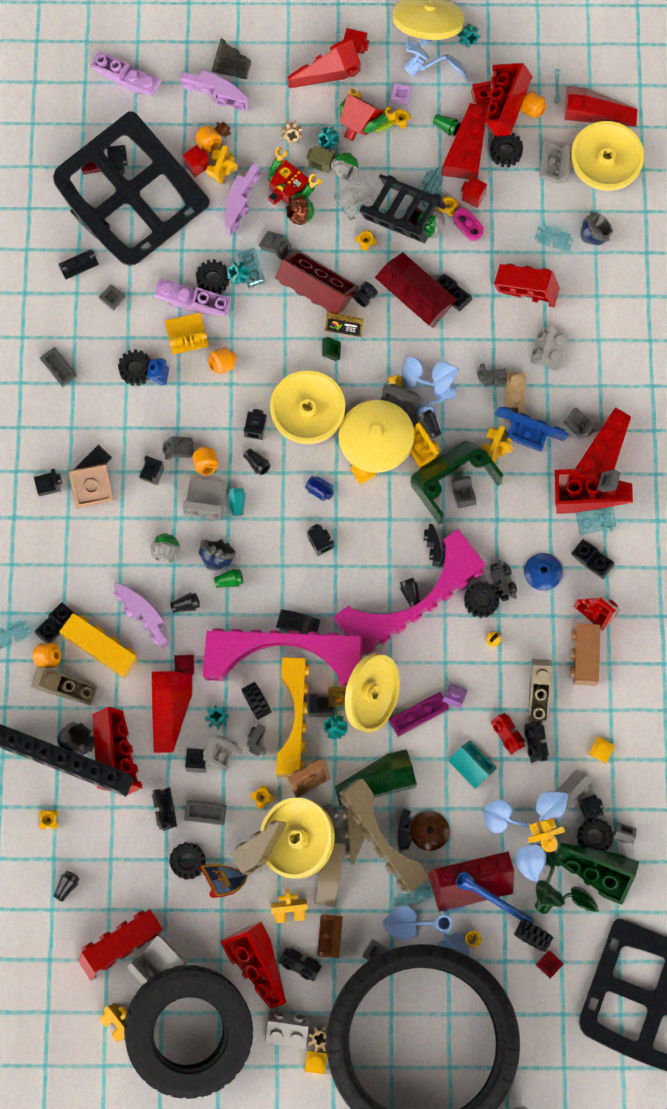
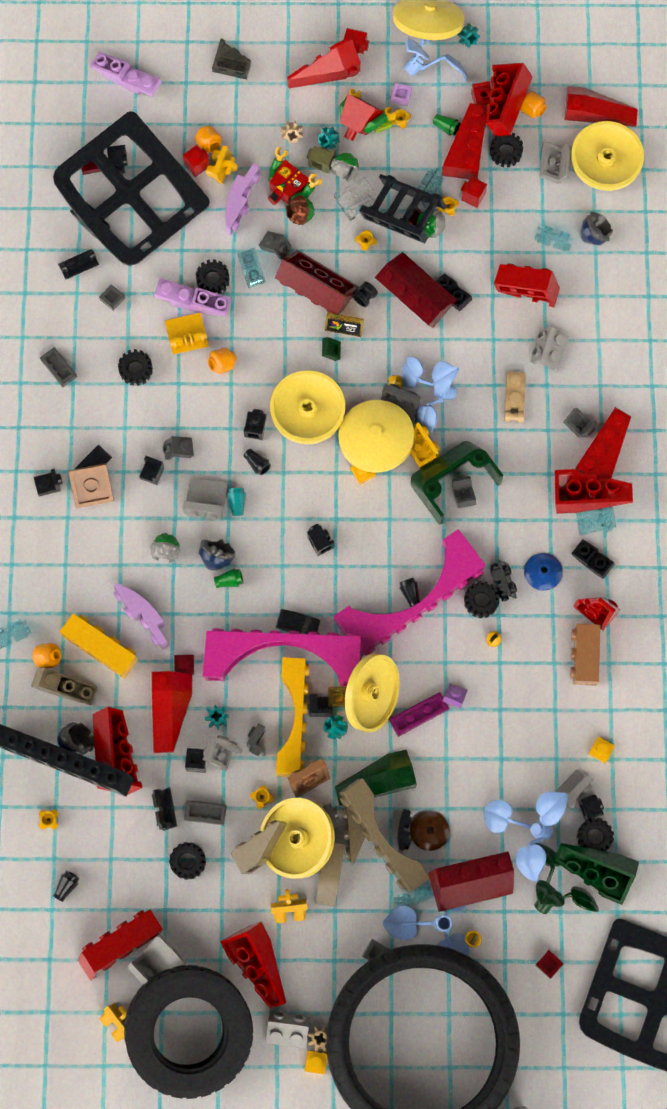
black slope [35,602,76,643] -> none
blue bracket [147,358,169,385] -> none
black cone [170,592,200,613] -> none
lavender slope [180,70,249,111] -> none
light orange head [192,446,219,475] -> none
shield [200,864,248,898] -> none
reddish brown plate [215,121,231,138] -> none
teal gear [227,261,250,284] -> none
black tyre [241,682,272,720] -> none
black hinge [279,947,322,982] -> none
clear blue brick [305,476,335,501] -> none
reddish brown hinge [317,915,343,959] -> none
black cone [418,409,442,439] -> none
black slope [423,524,441,567] -> none
teal panel [449,740,497,789] -> none
dark pink plate [453,208,484,241] -> none
blue piece [456,872,533,924] -> none
dark grey bracket [477,363,507,387] -> none
yellow hips [481,426,514,464] -> none
red hinge [491,713,525,755] -> none
blue bracket [494,406,569,452] -> none
black tyre [514,920,553,952] -> none
black hinge [524,720,549,763] -> none
yellow hips [527,818,565,852] -> none
dark tan slope [528,659,553,723] -> none
clear light blue hinge [553,69,561,104] -> none
dark grey plate [598,470,621,493] -> none
dark grey plate [614,823,637,844] -> none

